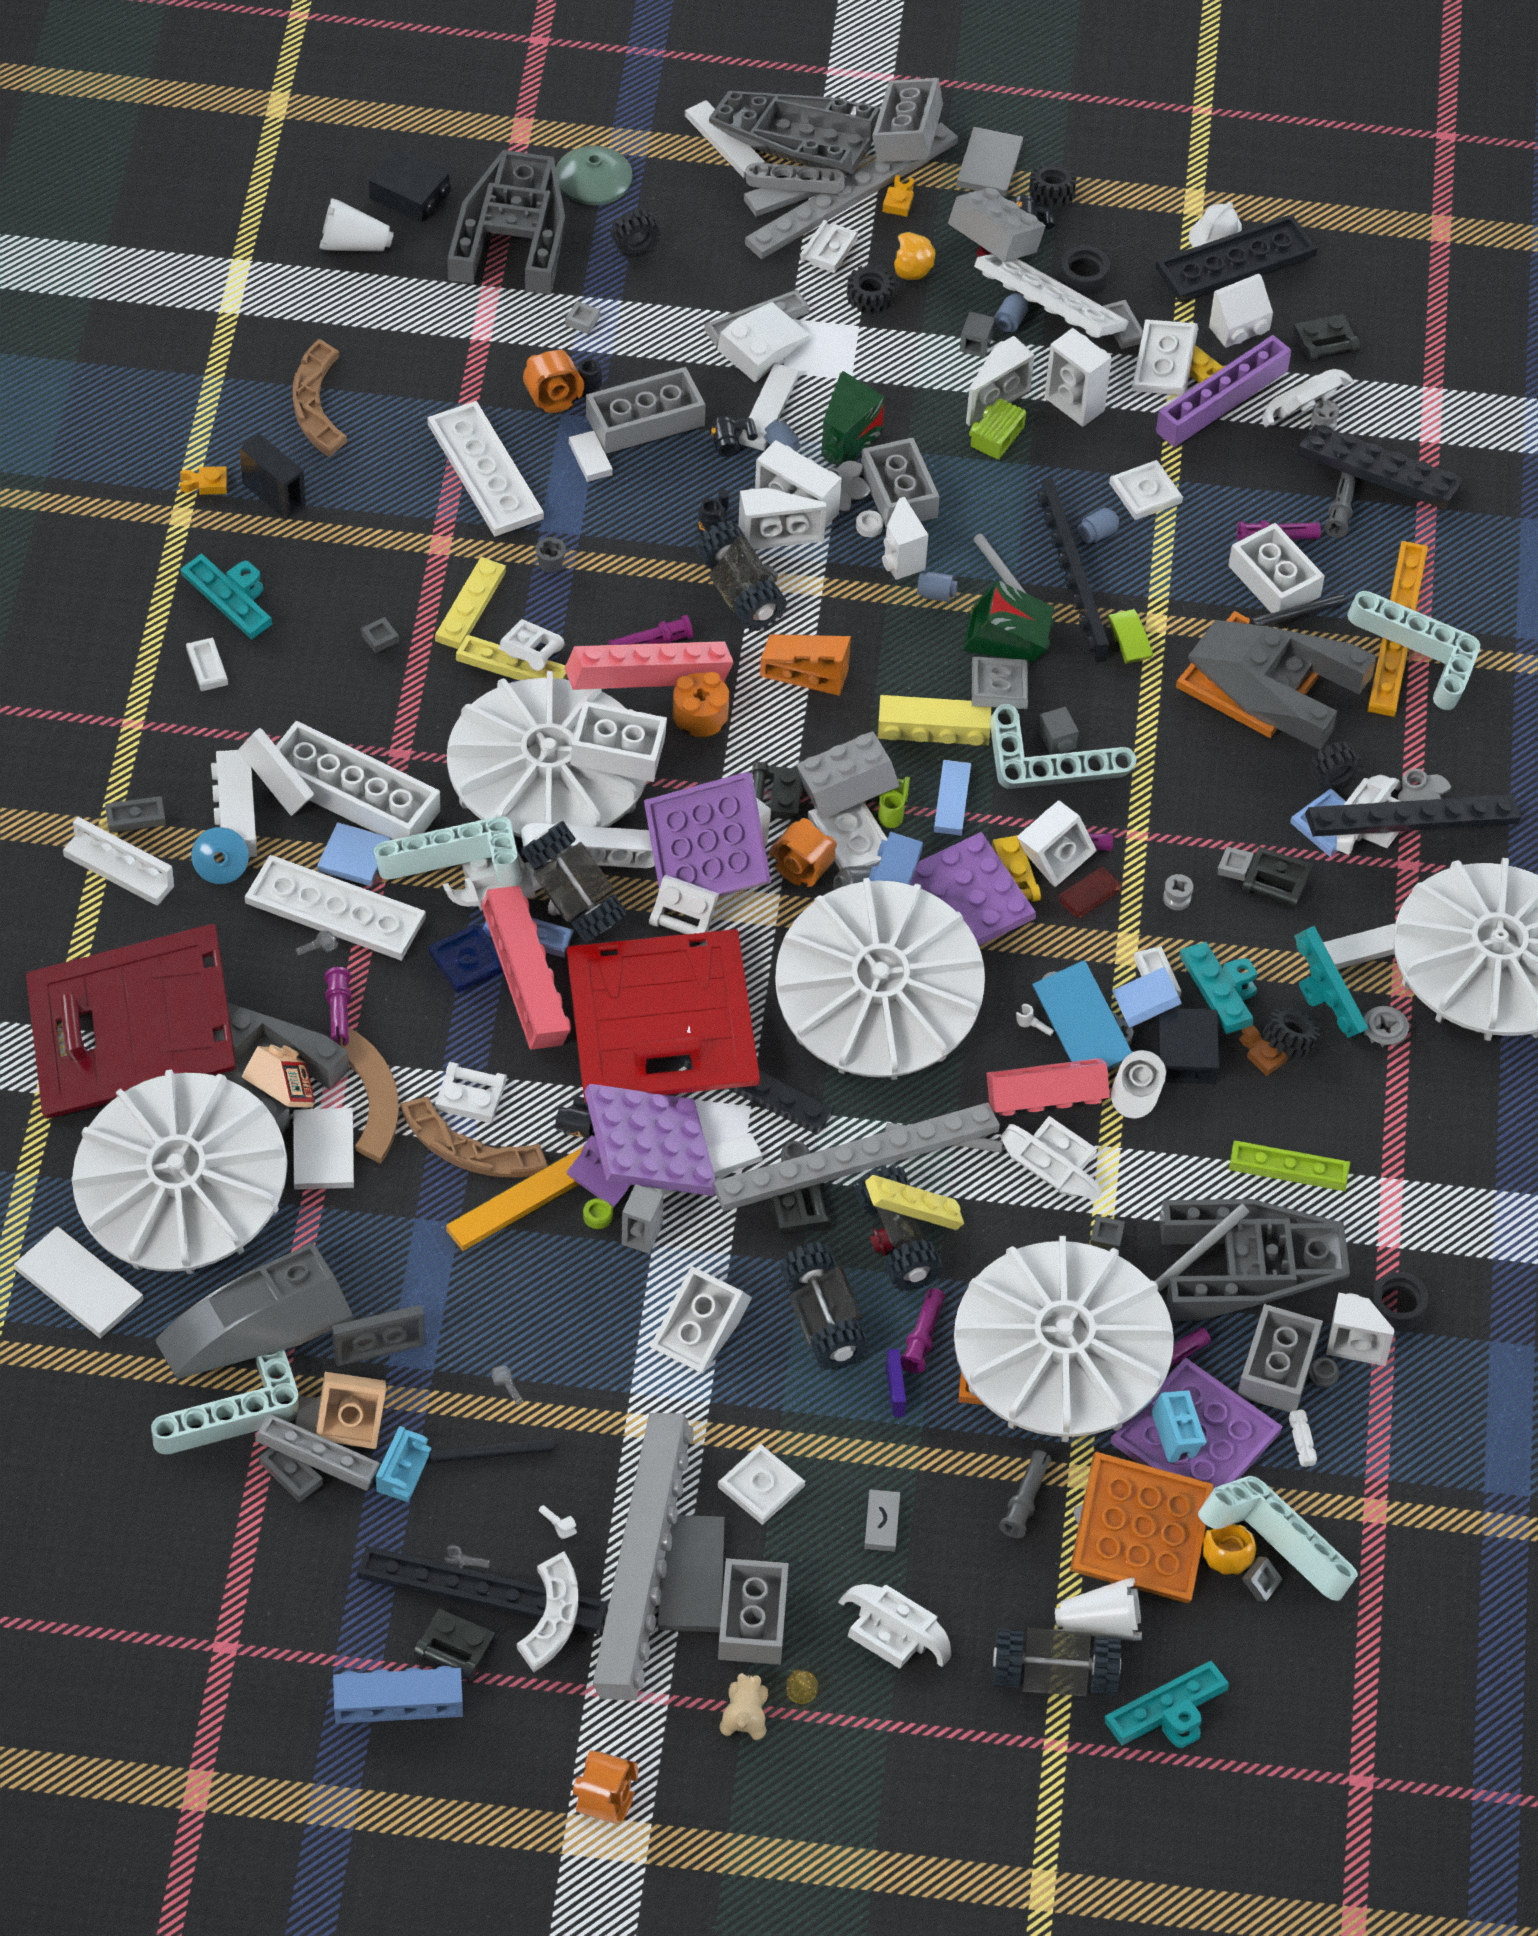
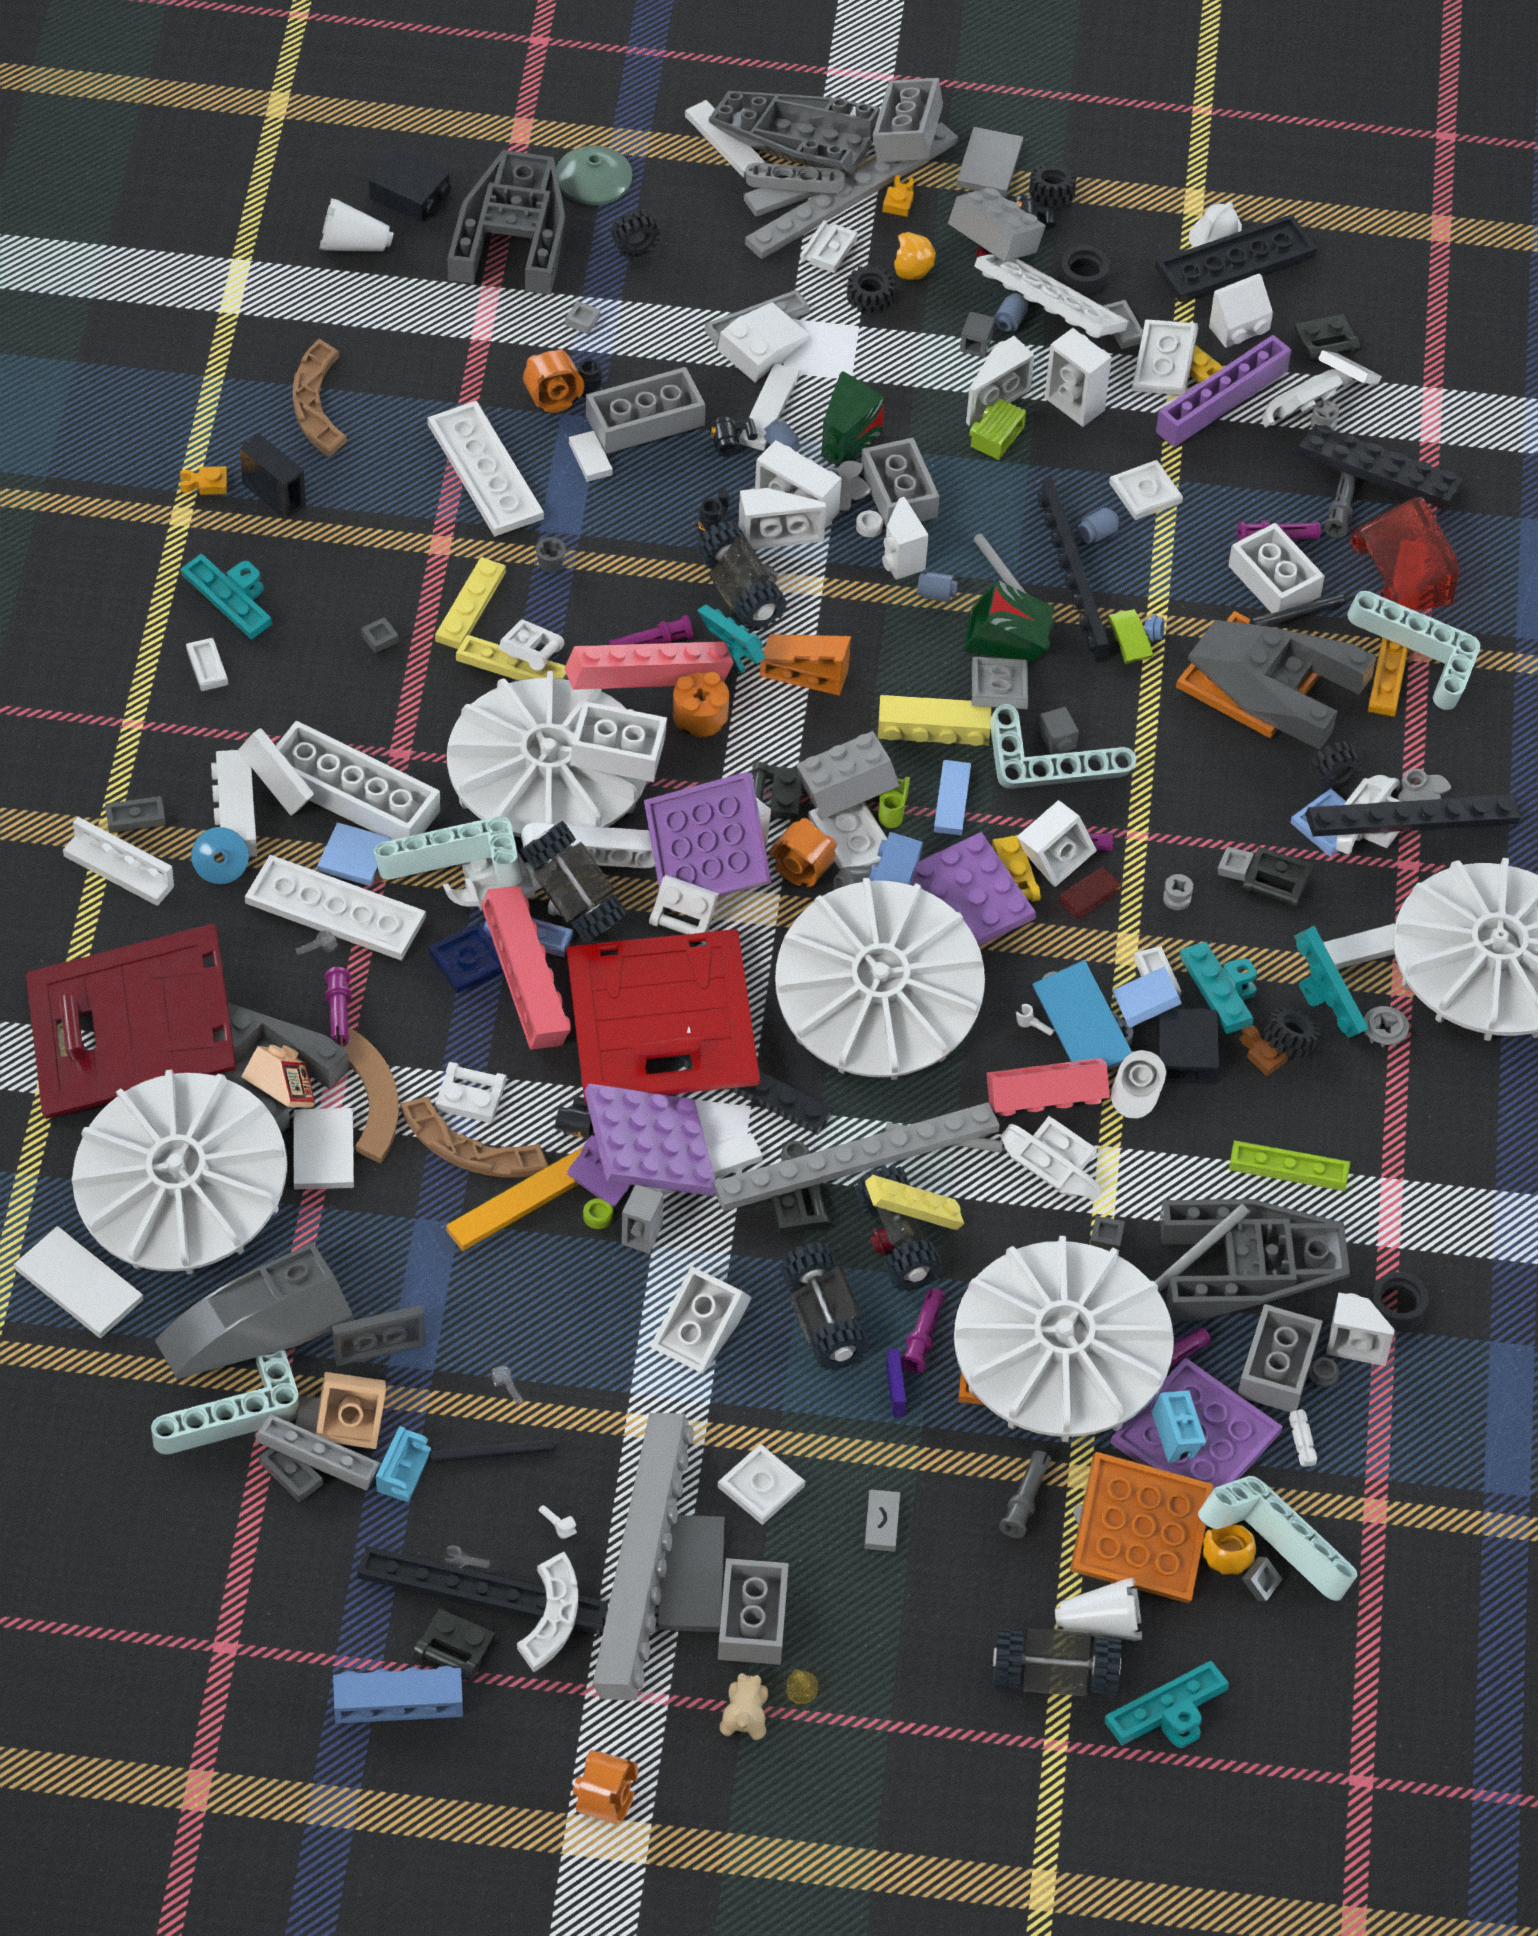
white plate [838,1584,951,1669] -> none
none -> teal plate [697,604,766,674]
none -> medium blue plate [1145,614,1165,642]
none -> white tile [1318,350,1382,385]
none -> clear red windscreen [1351,497,1459,611]

